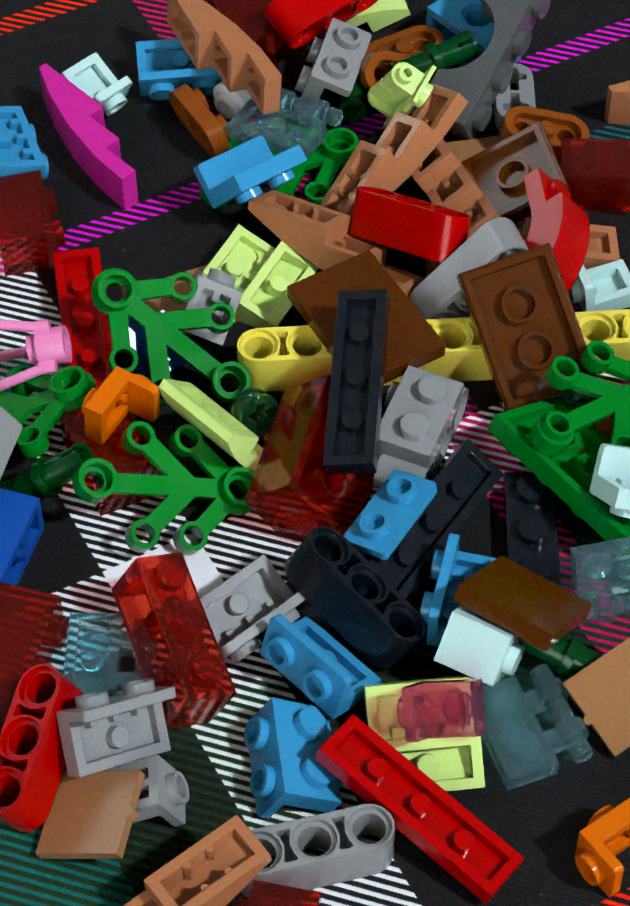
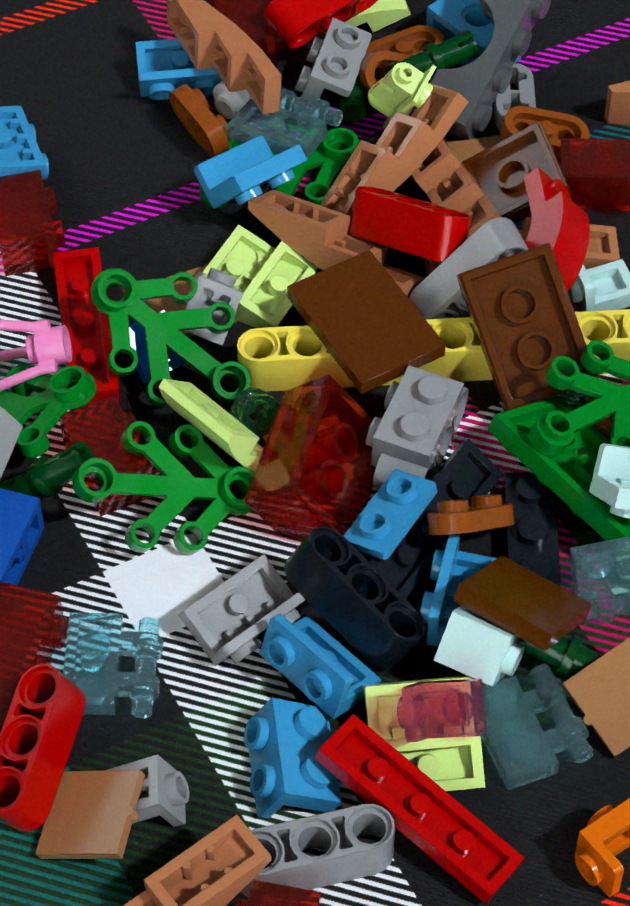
dark pink slope [39,63,138,211] -> none
light grey bracket [56,678,177,777] -> none
light aqua bracket [61,52,133,116] -> none
orange bracket [81,366,160,445] -> none
clear red brick [111,552,237,730] -> none
black plate [323,289,390,474] -> none
none -> dark orange plate [427,494,514,535]

